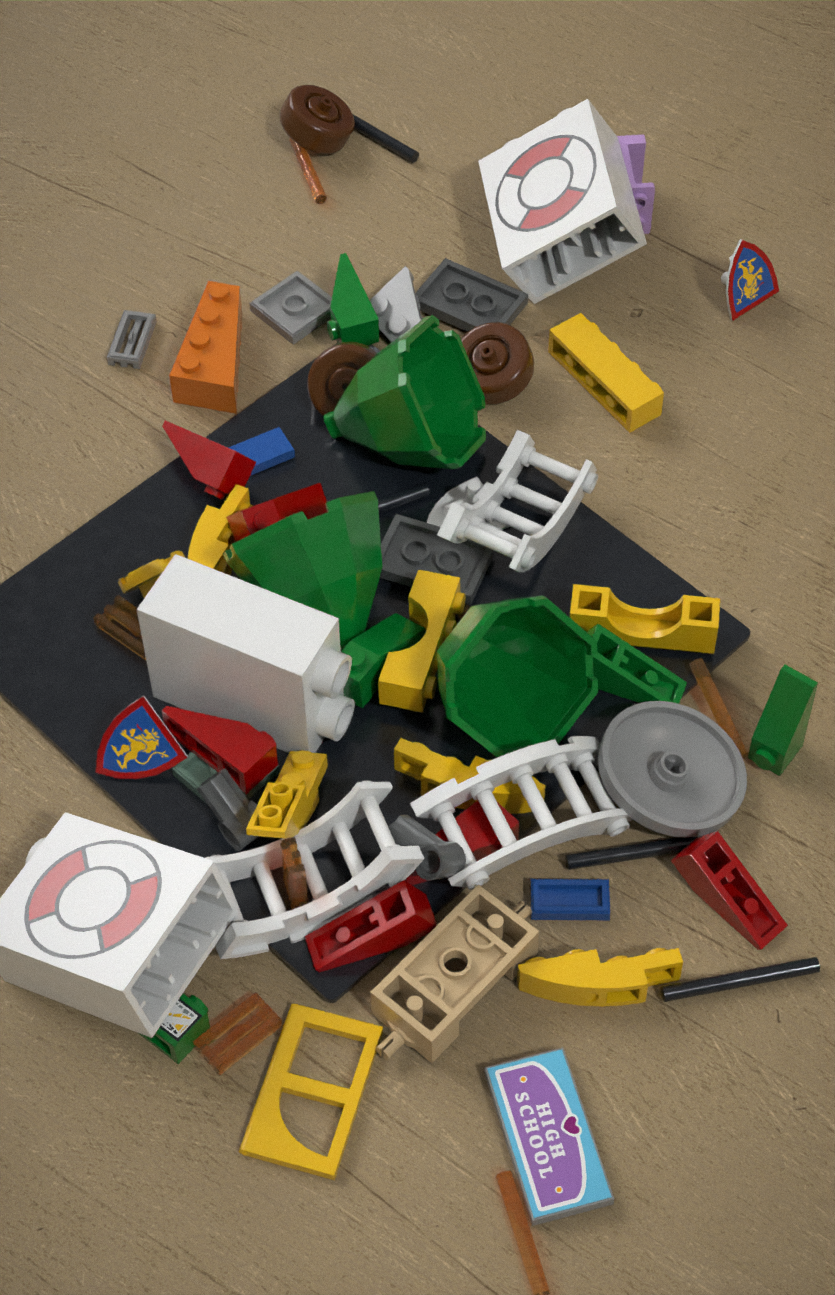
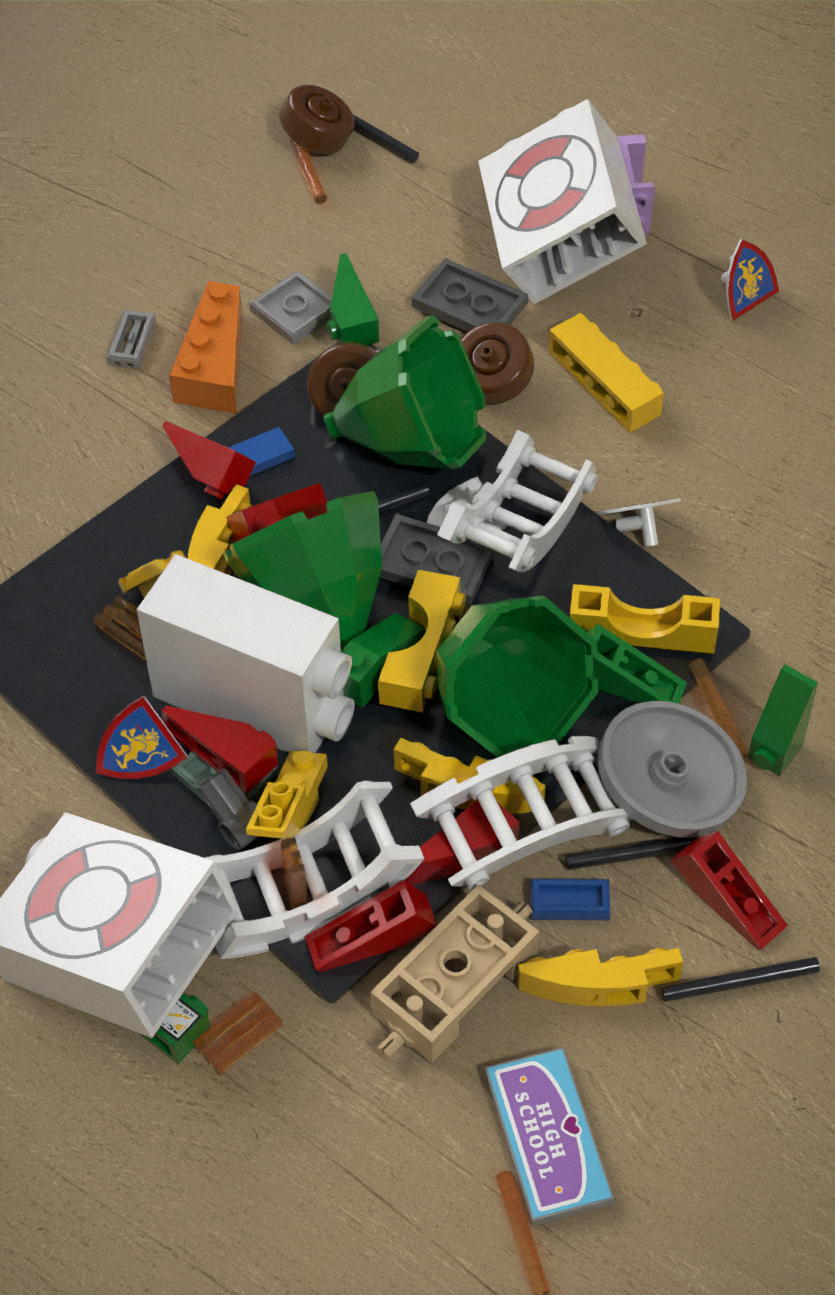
yellow window [238,1004,383,1180] -> none
light grey wing [370,266,423,342] -> none
dark grey piece [389,815,466,880] -> none
none -> white shield [595,498,681,547]

